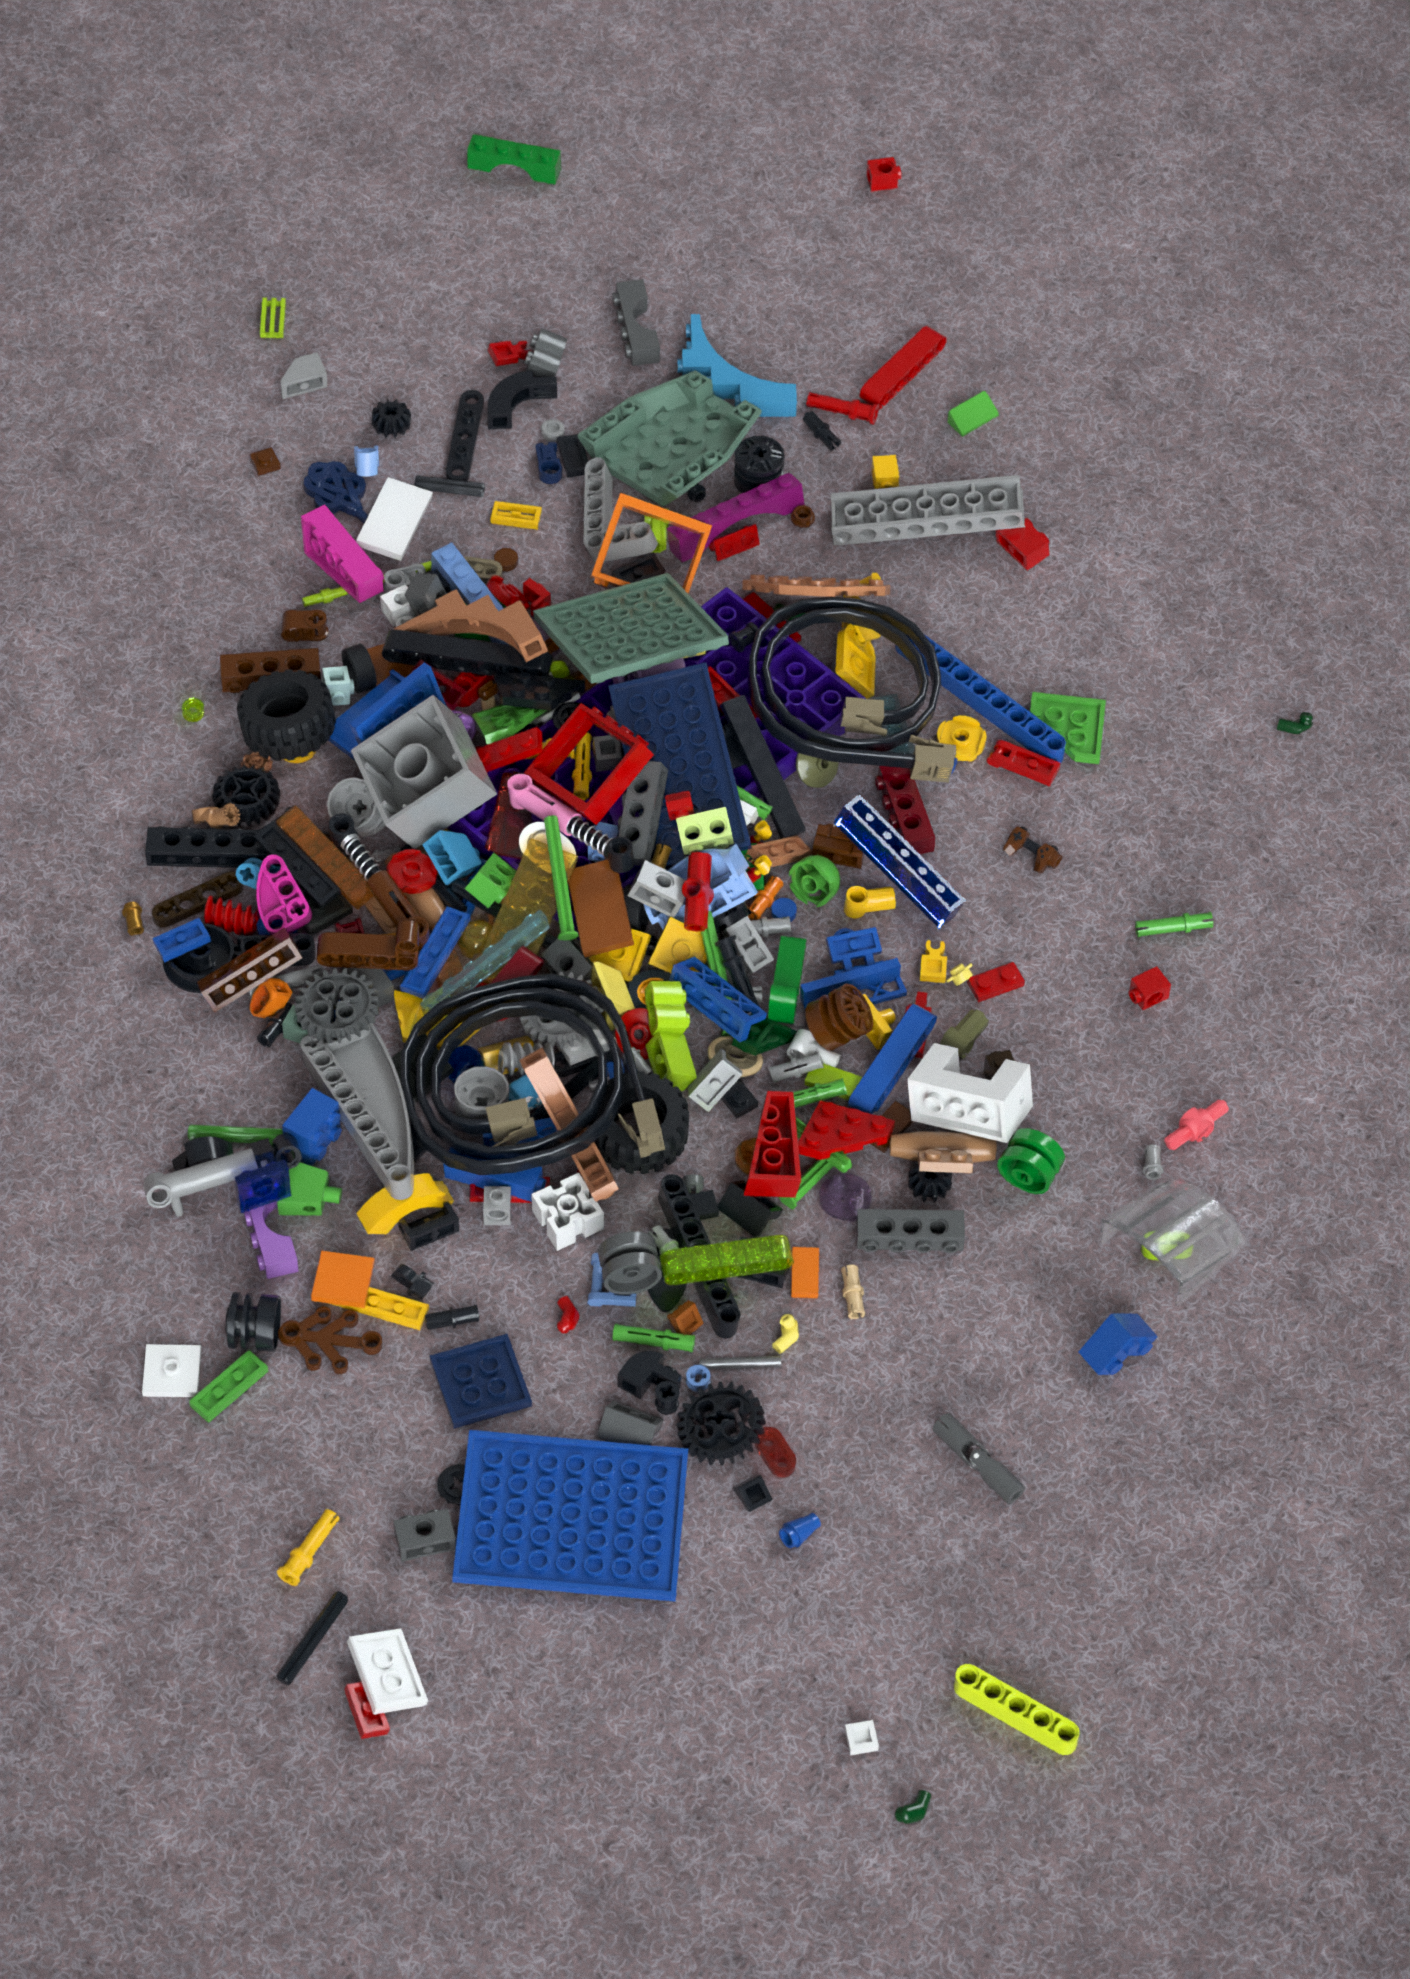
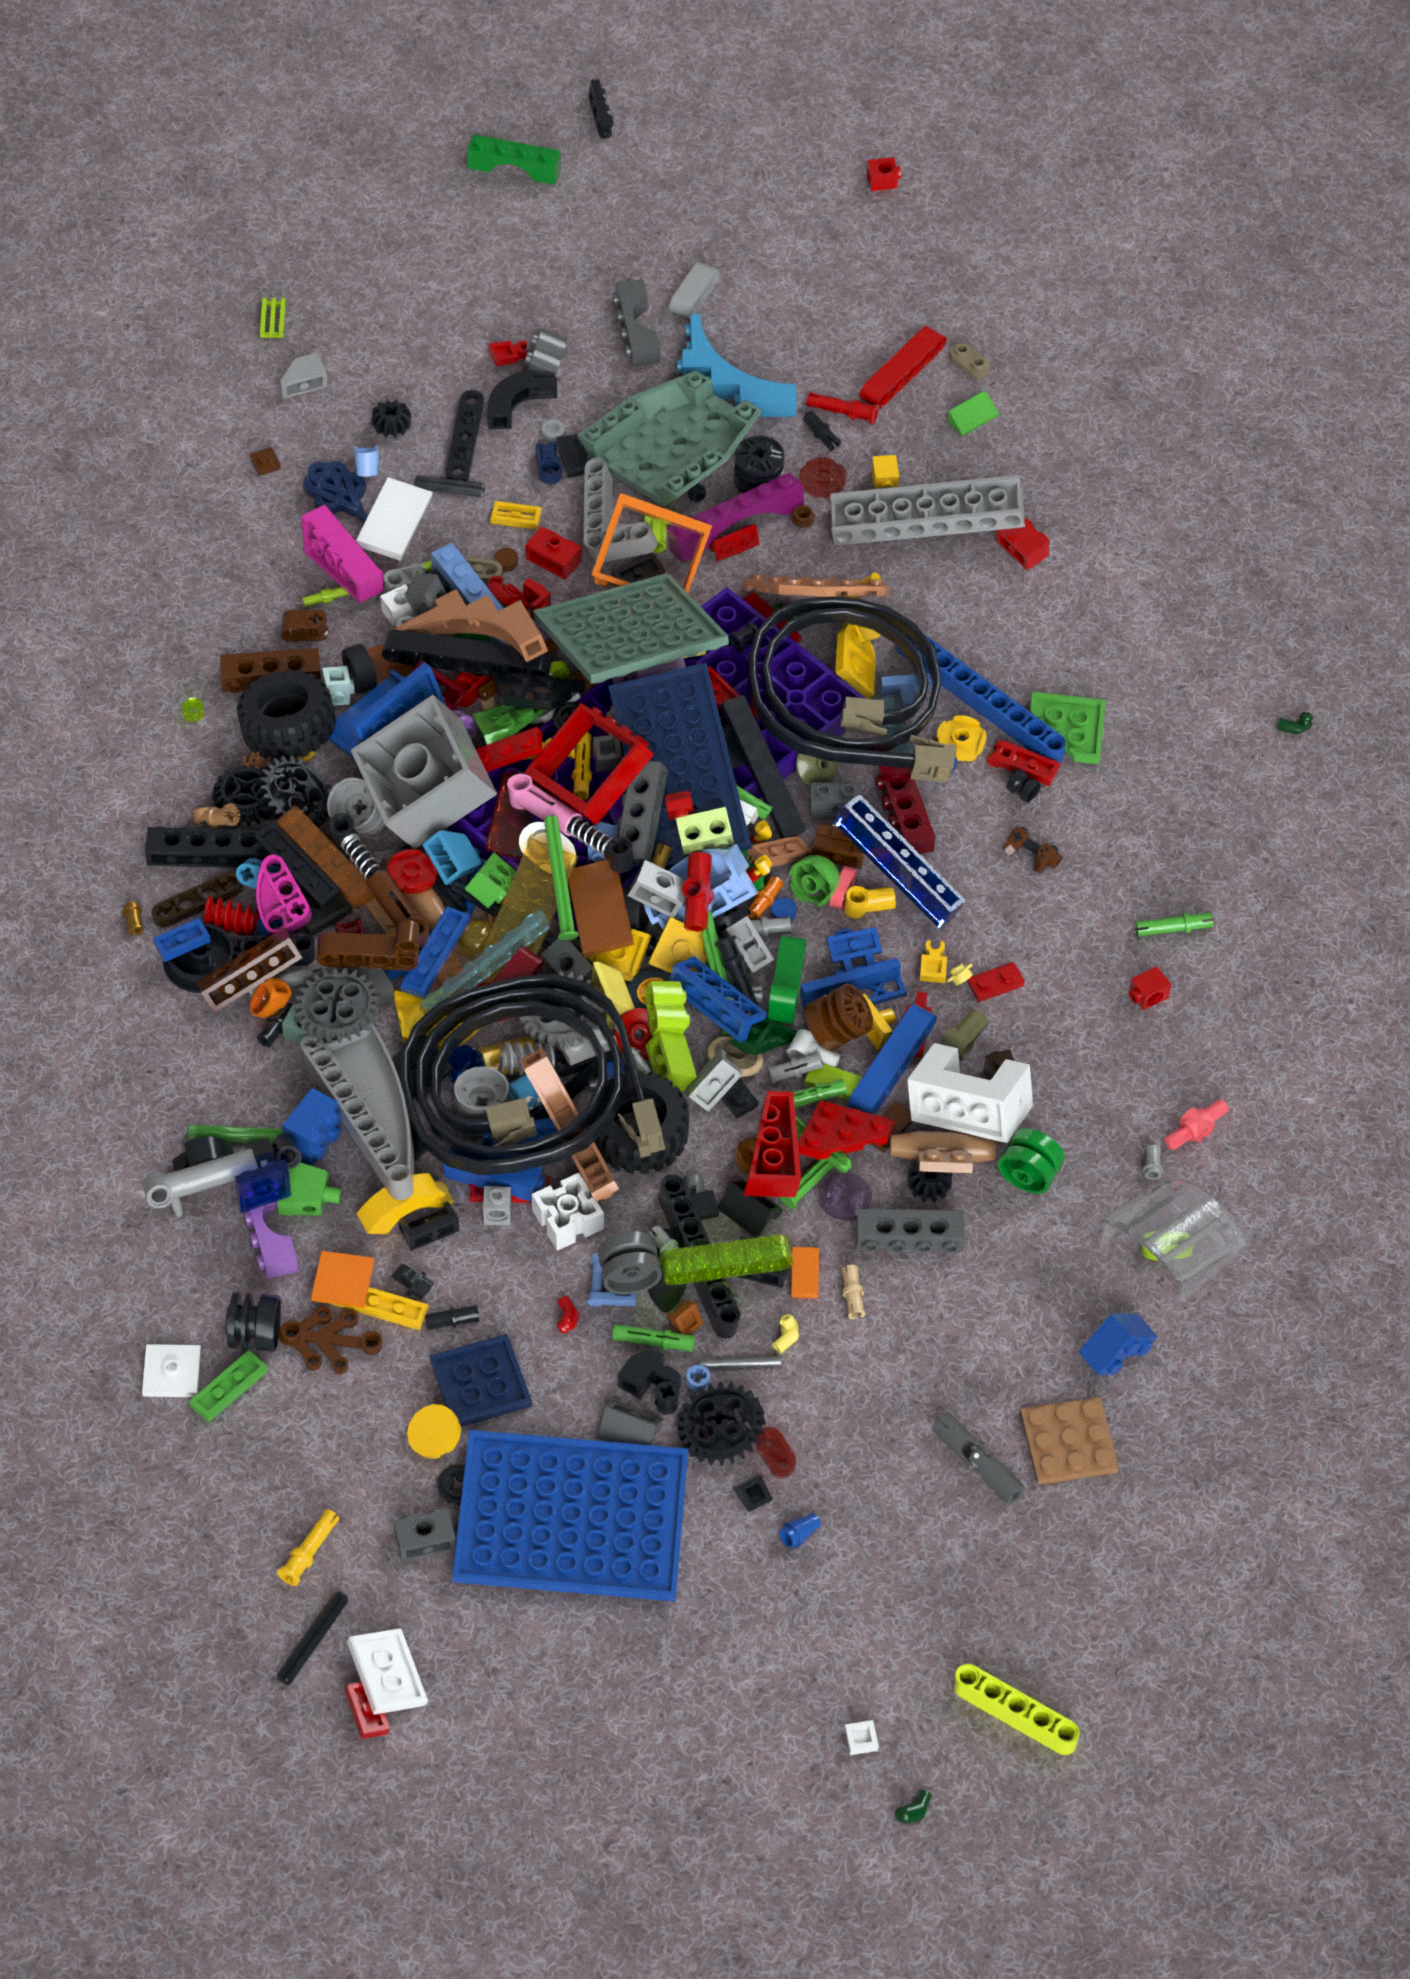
none -> black gear [256,756,331,831]
none -> yellow tile [407,1404,461,1459]
none -> red brick [525,526,582,580]
none -> black hinge [588,79,614,139]
none -> light grey beam [669,262,720,319]
none -> clear red tile [800,457,847,498]
none -> dark grey brick [810,782,862,820]
none -> coral beam [829,866,858,910]
none -> medium blue tile [879,673,931,708]
none -> dark tan plate [950,343,990,379]
none -> black wheel [1006,769,1041,803]
none -> medium nougat plate [1020,1397,1119,1485]

